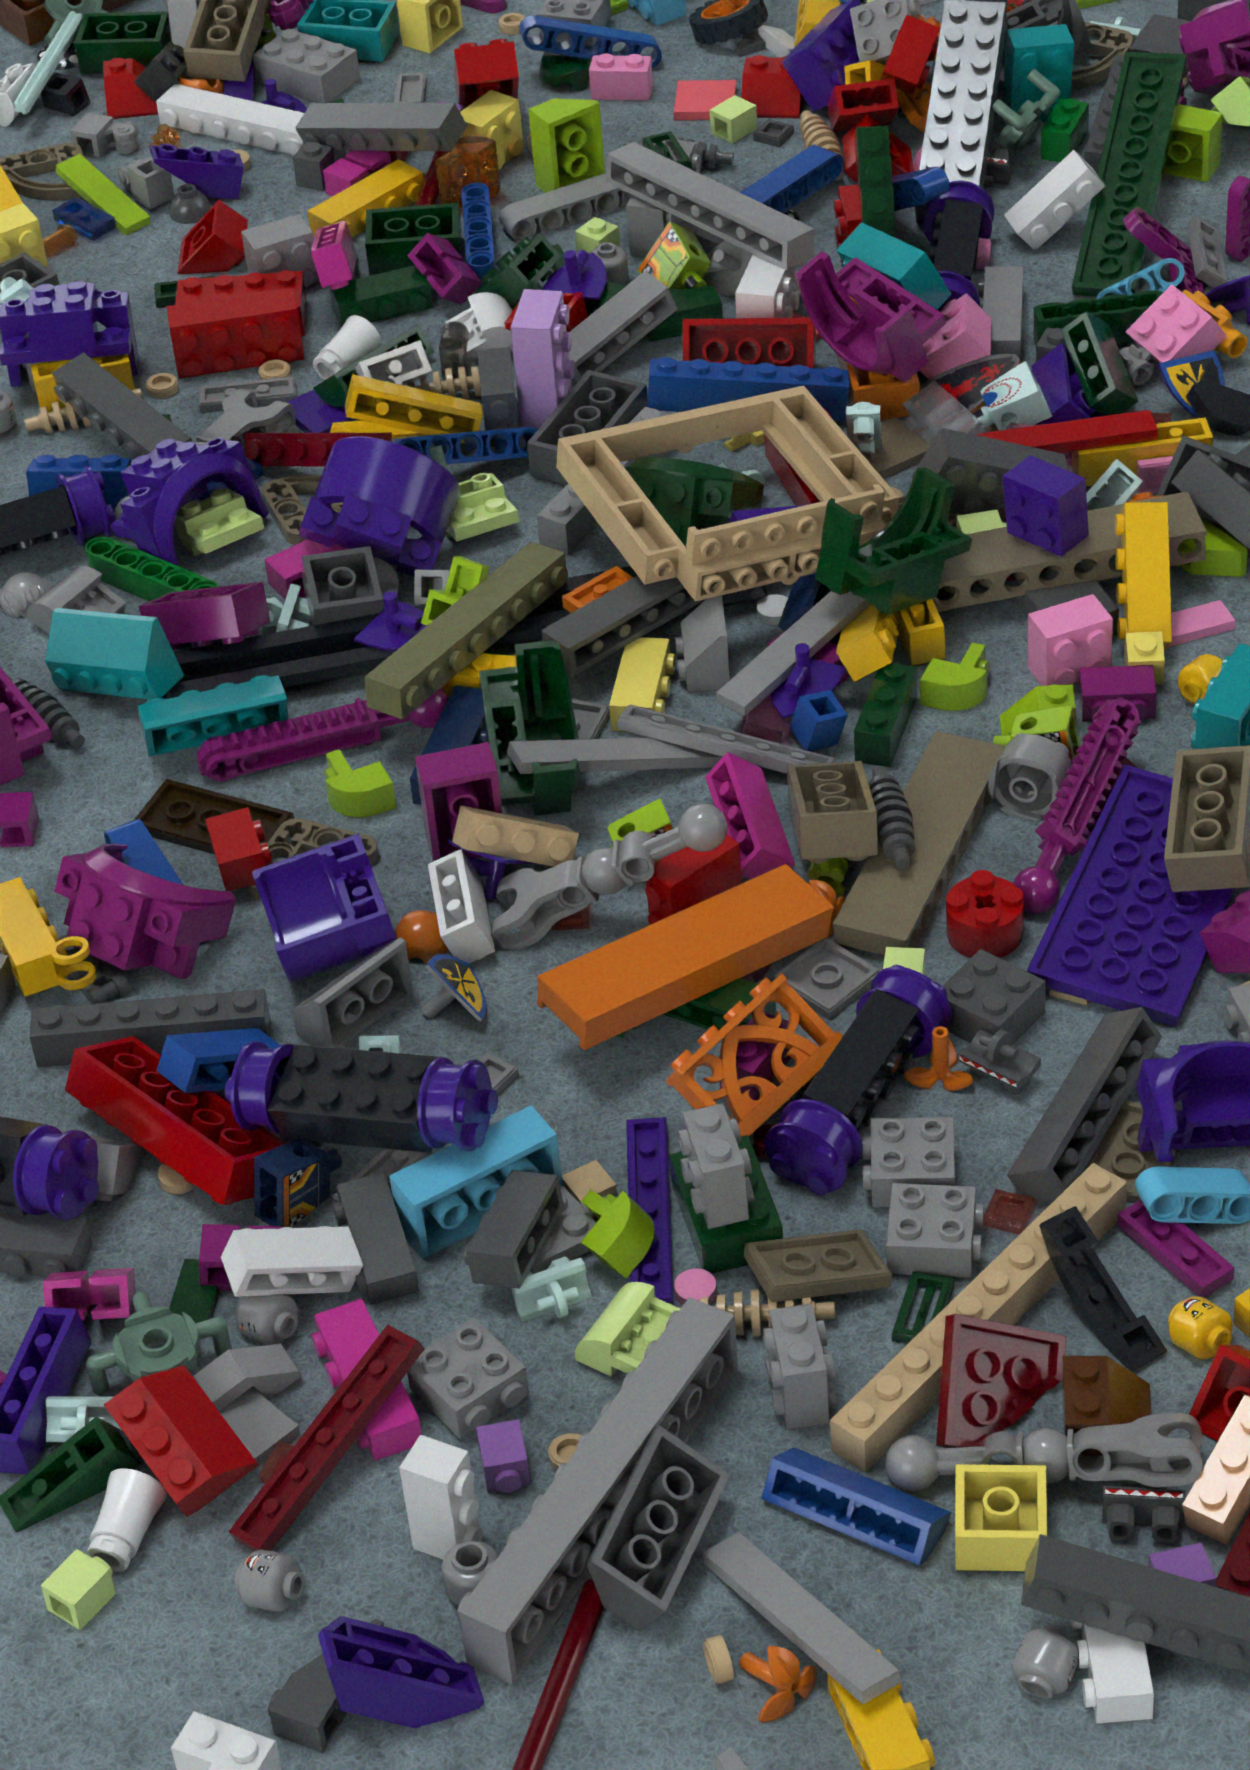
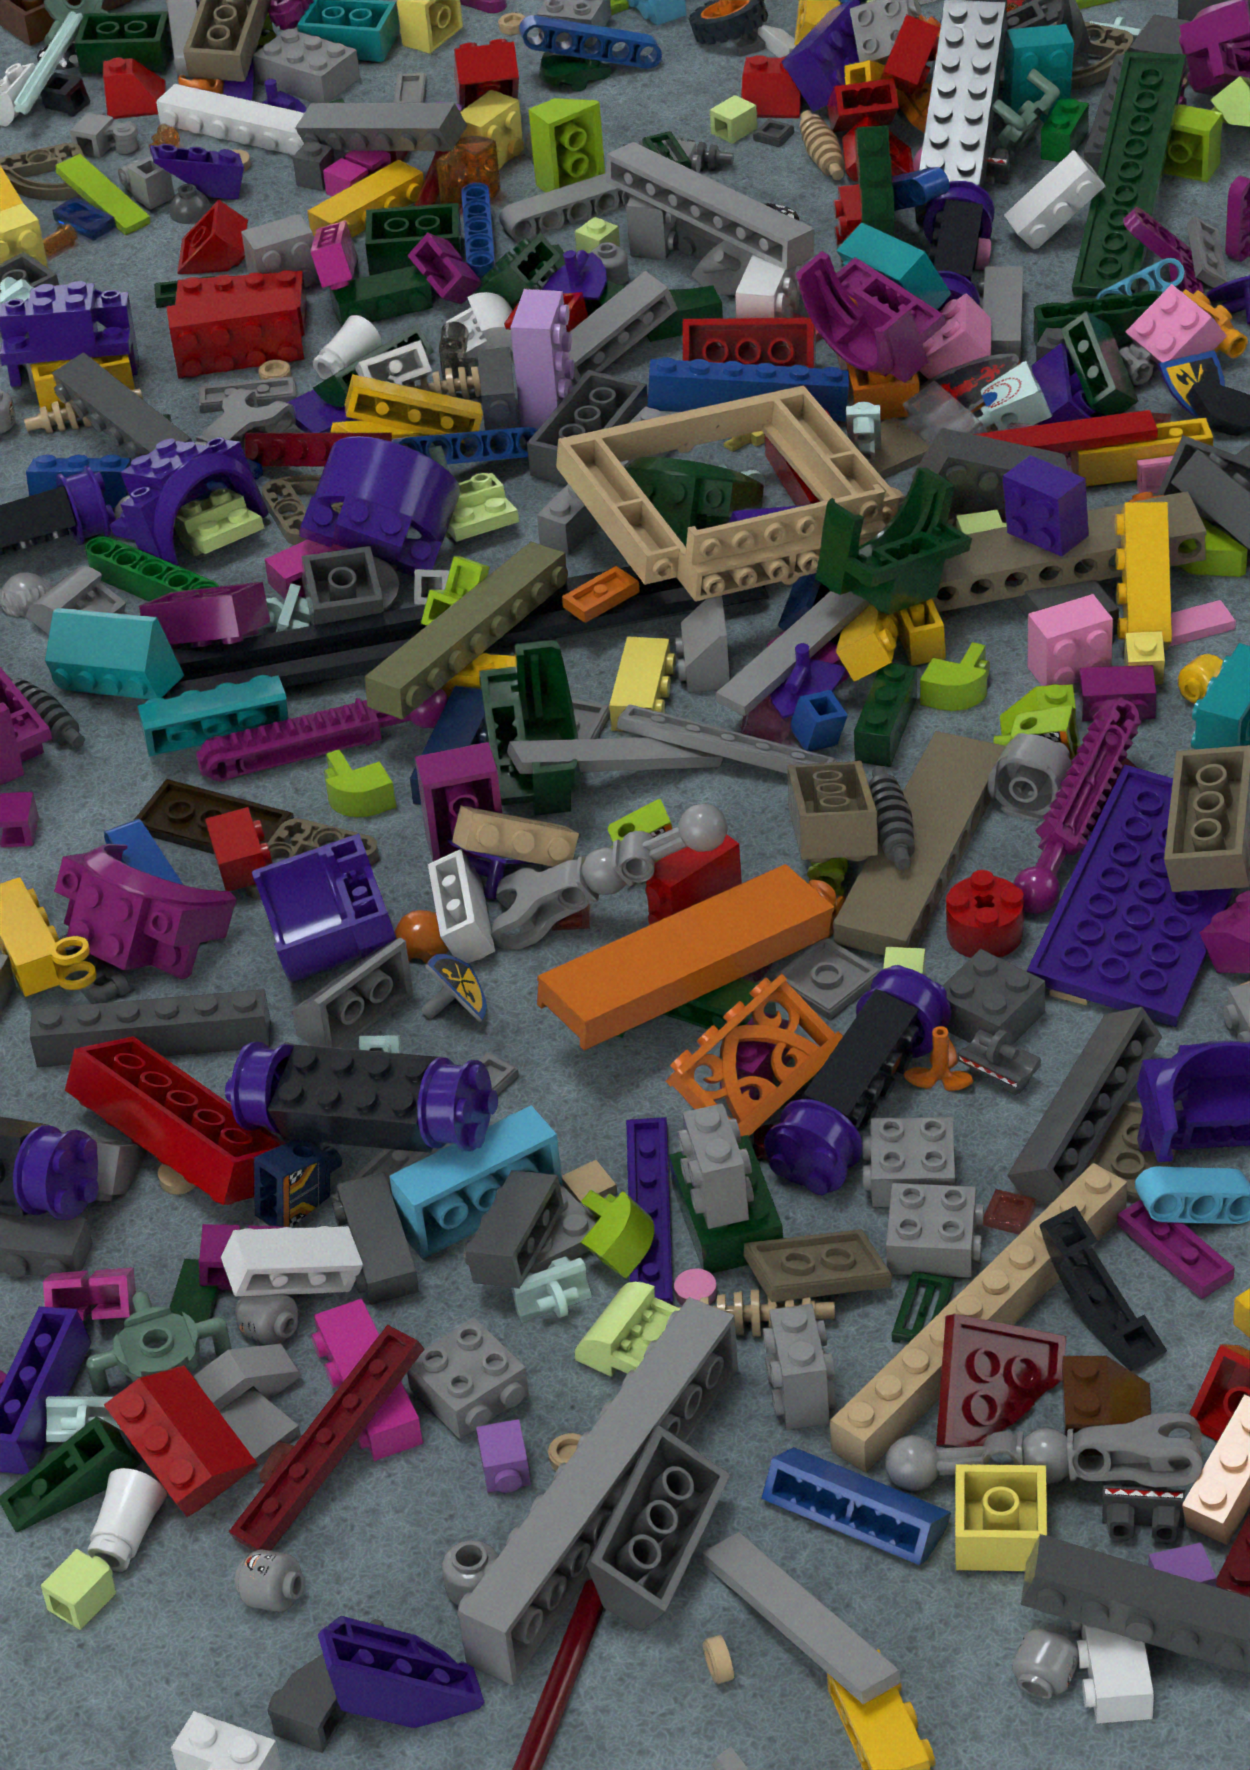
black brick [134,41,187,102] -> none
tan tile [146,373,179,399] -> none
blue brick [157,1028,280,1093] -> none
dark purple shield [354,591,426,651] -> none
white brick [399,1435,483,1559] -> none
dark grey brick [541,575,706,677] -> none
bright pink brick [589,53,653,100] -> none
lime torso [637,222,710,290] -> none
coral tile [674,80,737,120] -> none
dark pink brick [705,752,796,880] -> none
orange plant [739,1645,817,1722] -> none
blue beam [740,145,844,214] -> none
white tile [757,594,788,625] -> none
light aqua torso [1086,459,1143,511] -> none
yellow head [1168,1296,1233,1360] -> none

